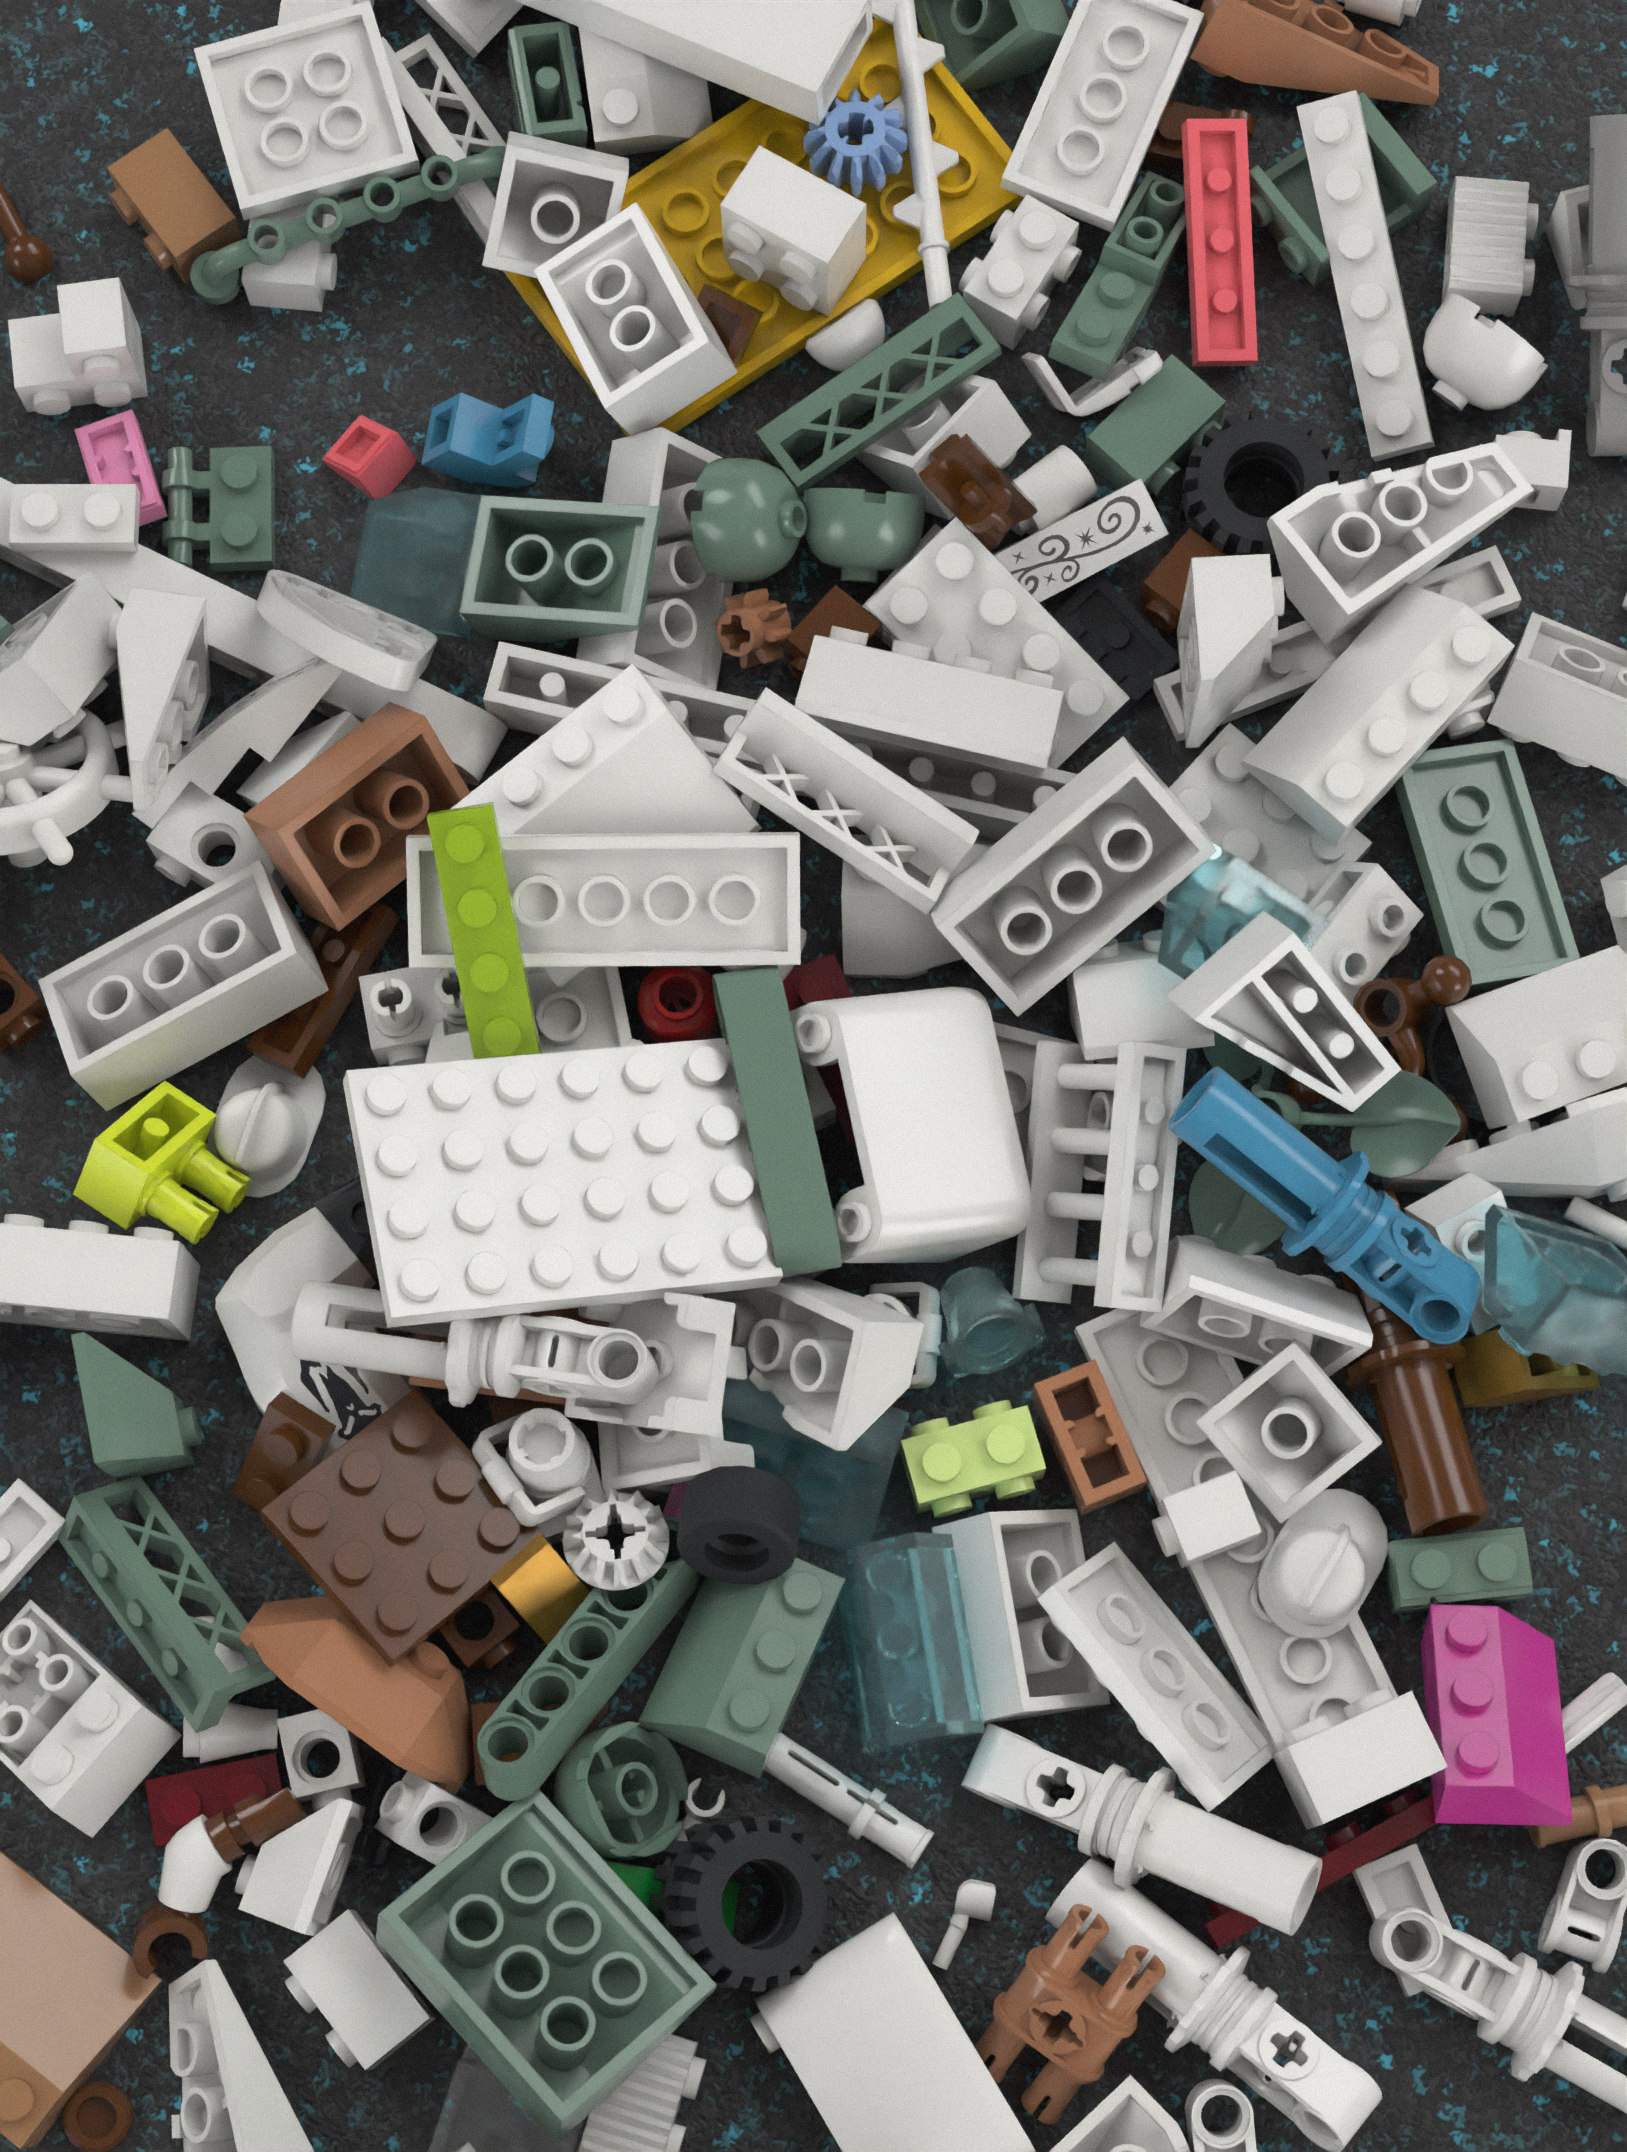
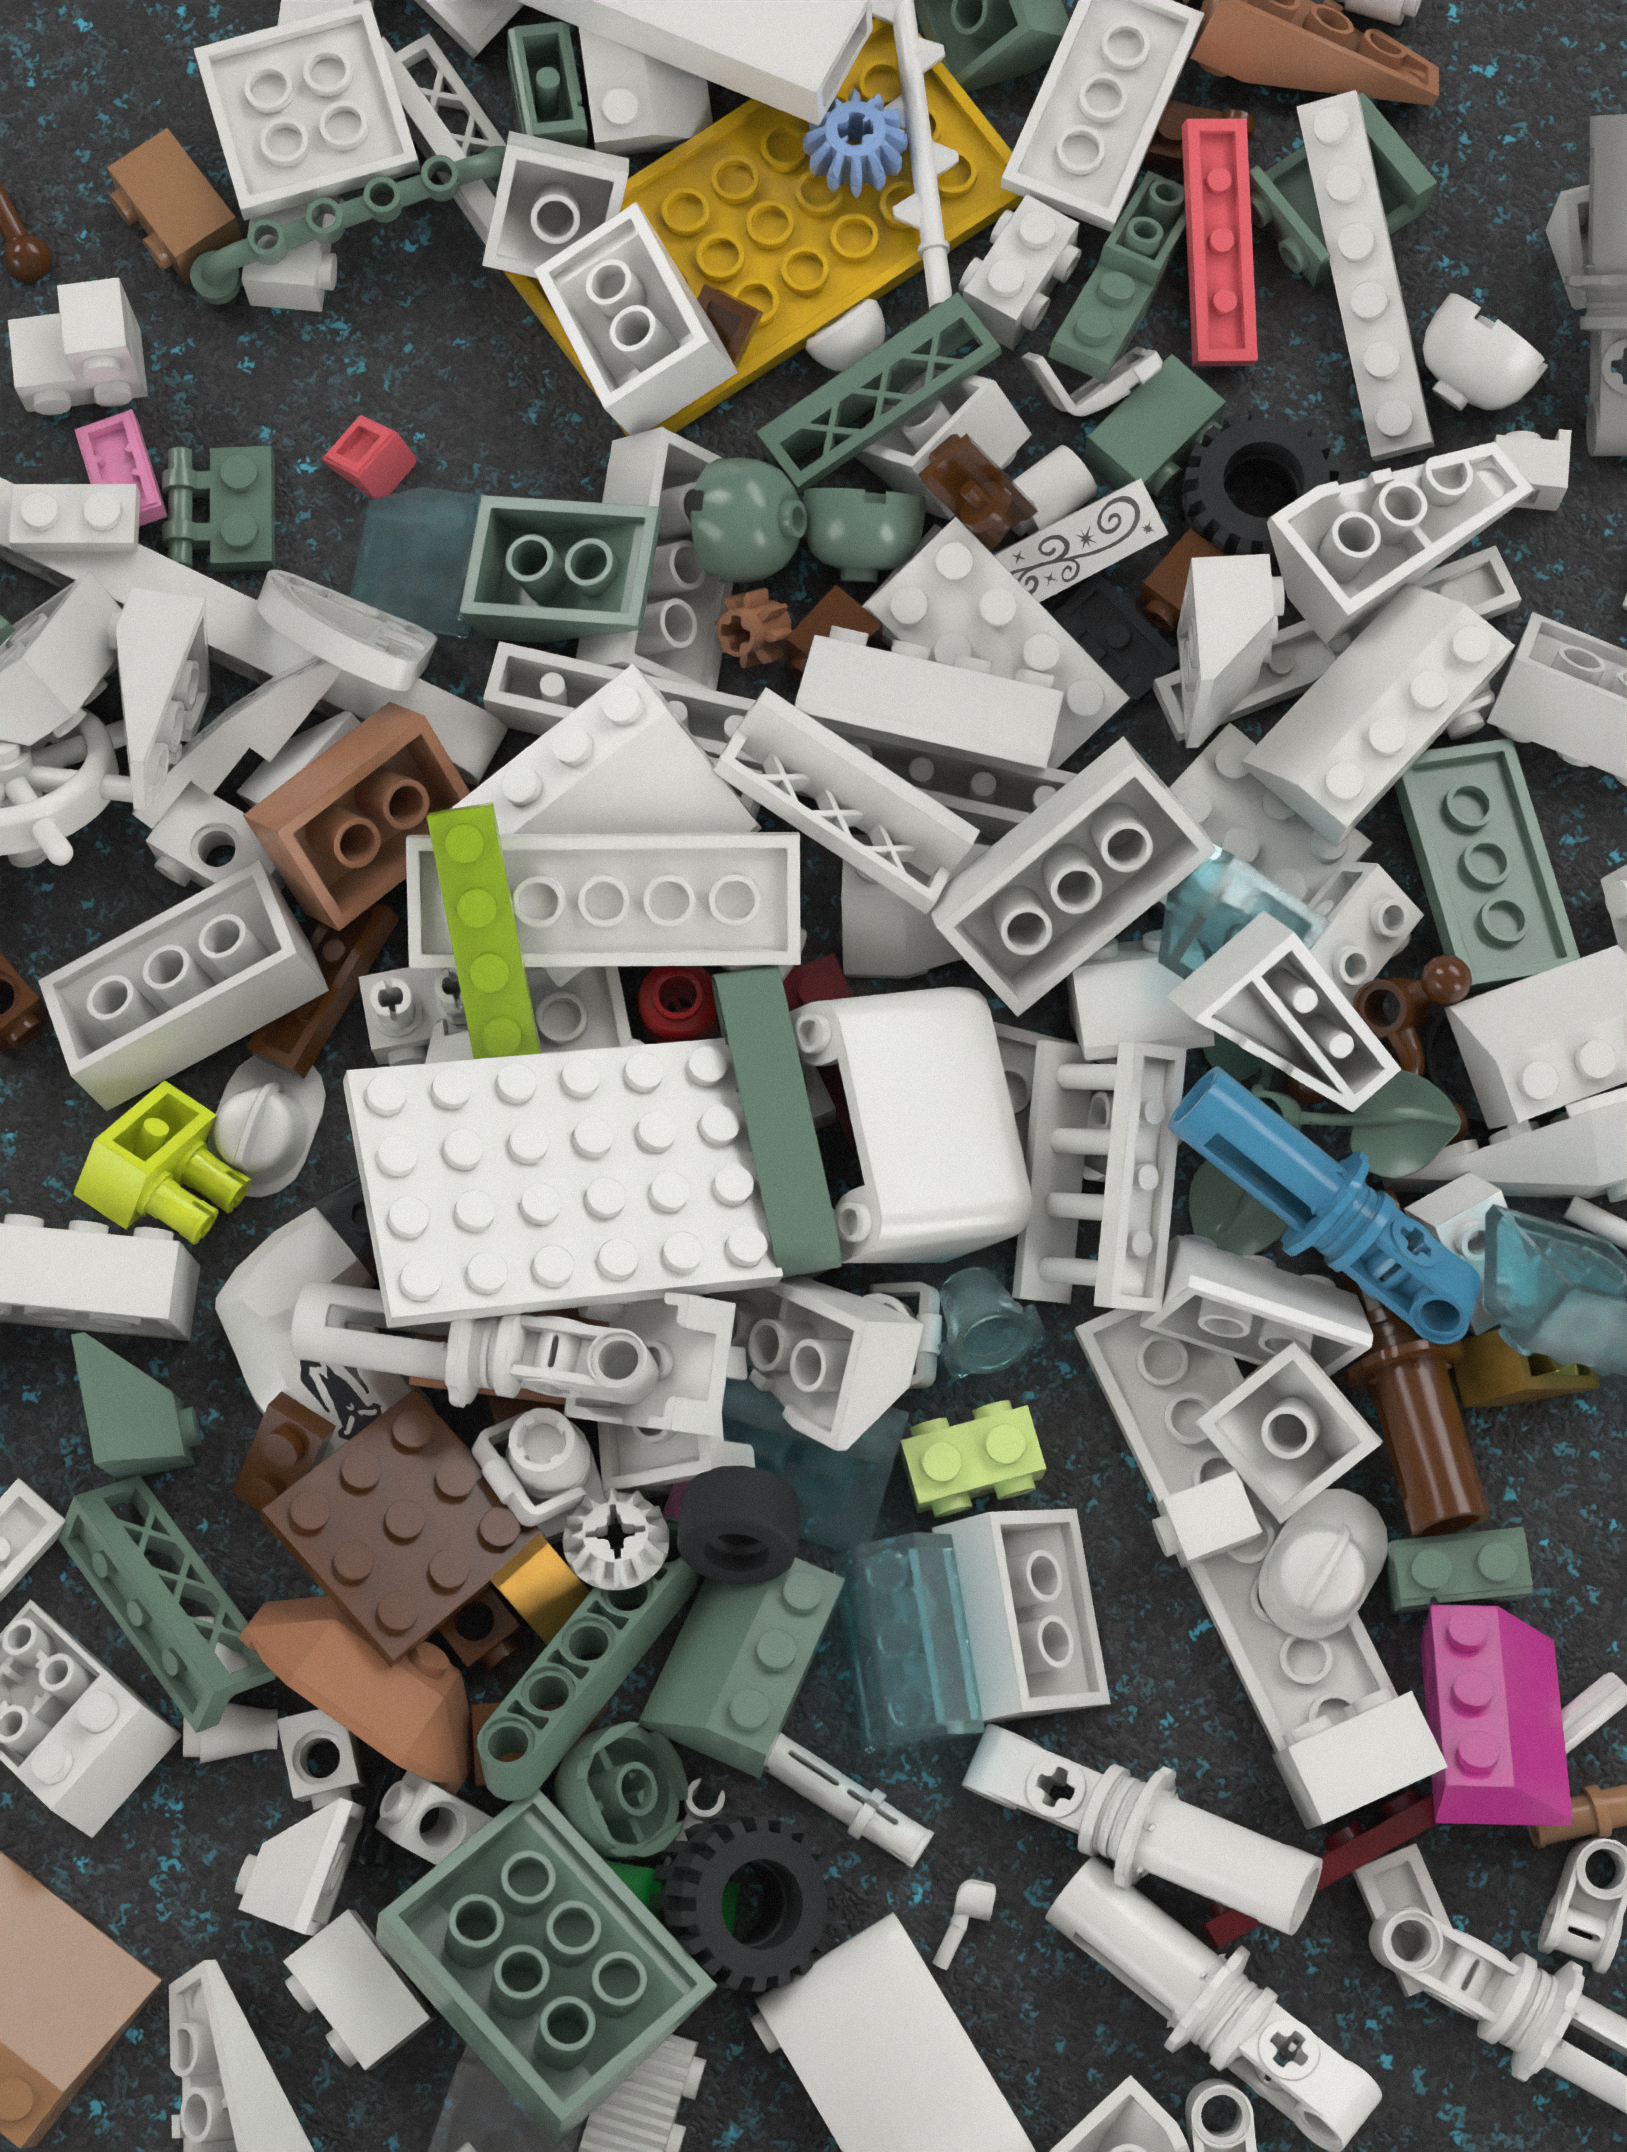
reddish brown tile [63,2082,135,2152] -> none
reddish brown piece [133,1787,308,1979] -> none
dark red plate [145,1753,285,1848] -> none
dark azure brick [421,392,555,487] -> none
white brick [720,145,867,317] -> none
nougat pin [974,1904,1166,2124] -> none
nougat brick [1031,1359,1147,1516] -> none
white plate [1037,1542,1277,1813] -> none
white brick [1441,176,1538,317] -> none

